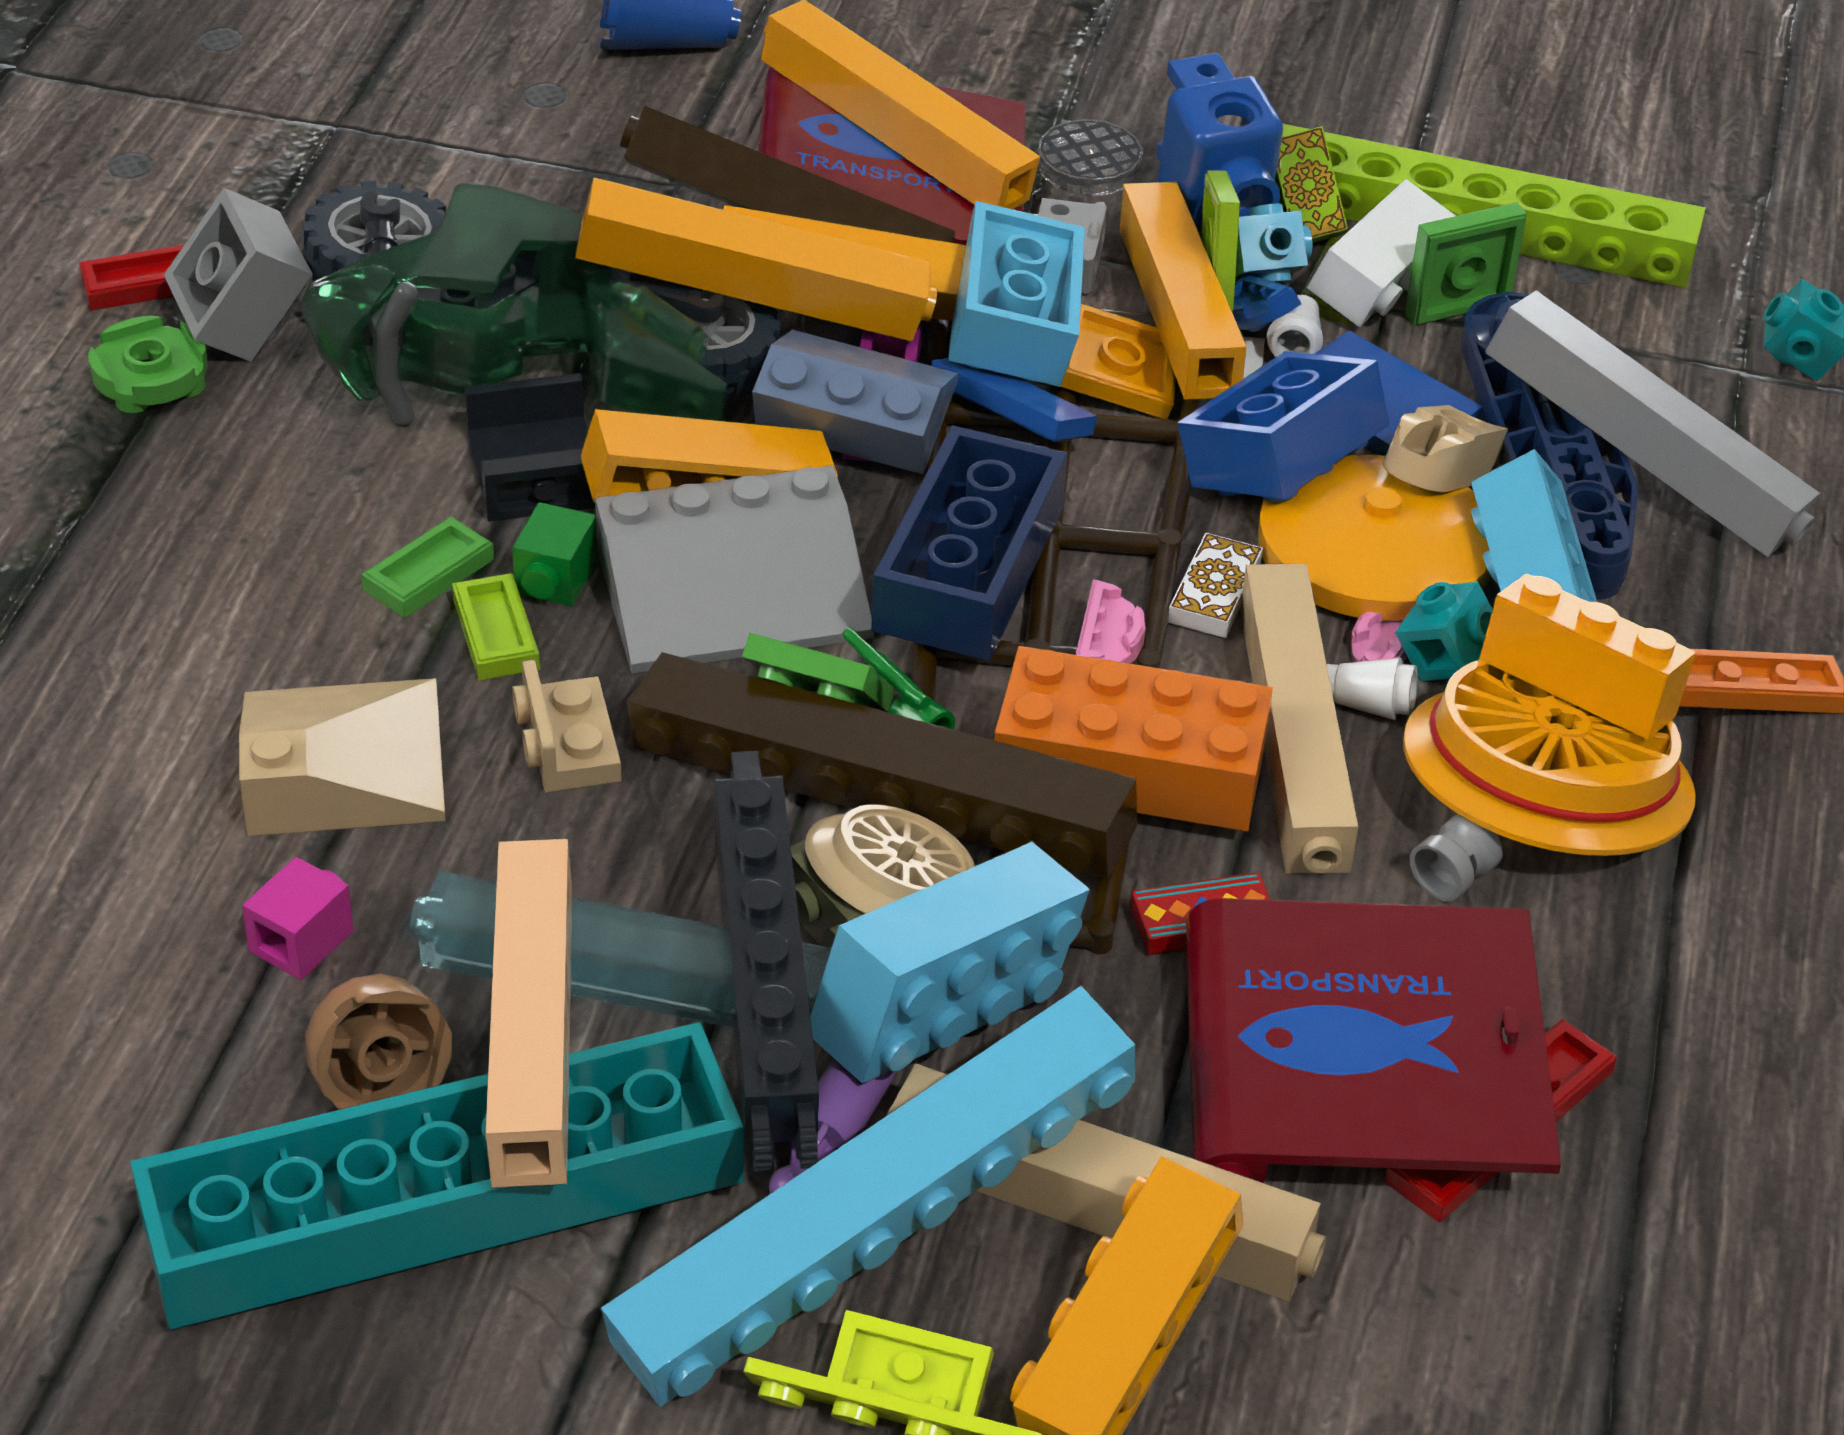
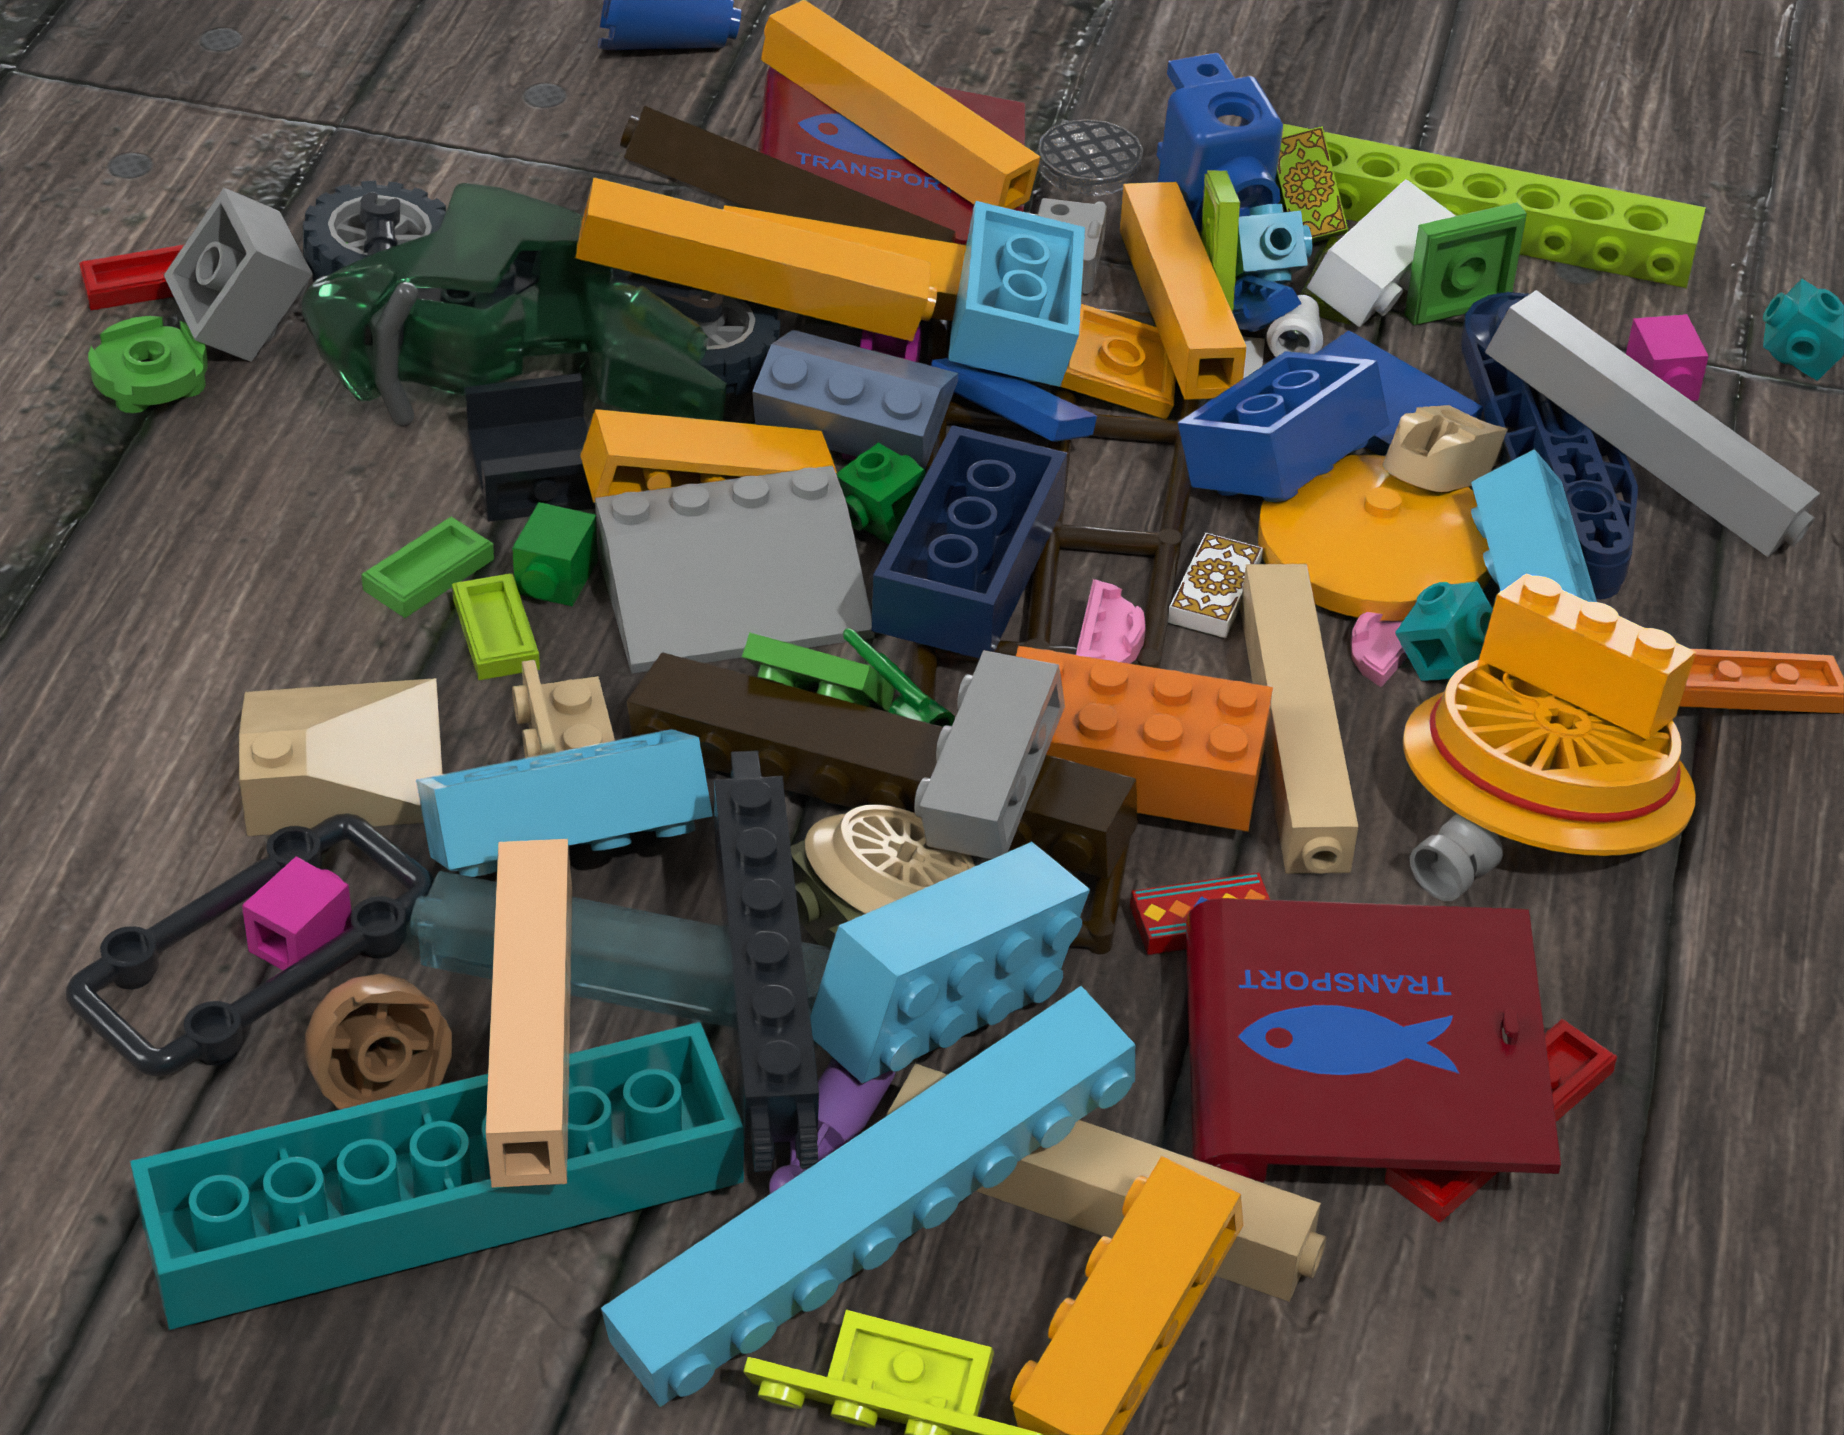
white cone [1327,658,1418,720] -> none
none -> black bar [66,813,438,1076]
none -> medium azure brick [416,729,713,878]
none -> green brick [836,442,926,545]
none -> light grey brick [914,650,1065,859]
none -> dark pink brick [1626,314,1709,401]

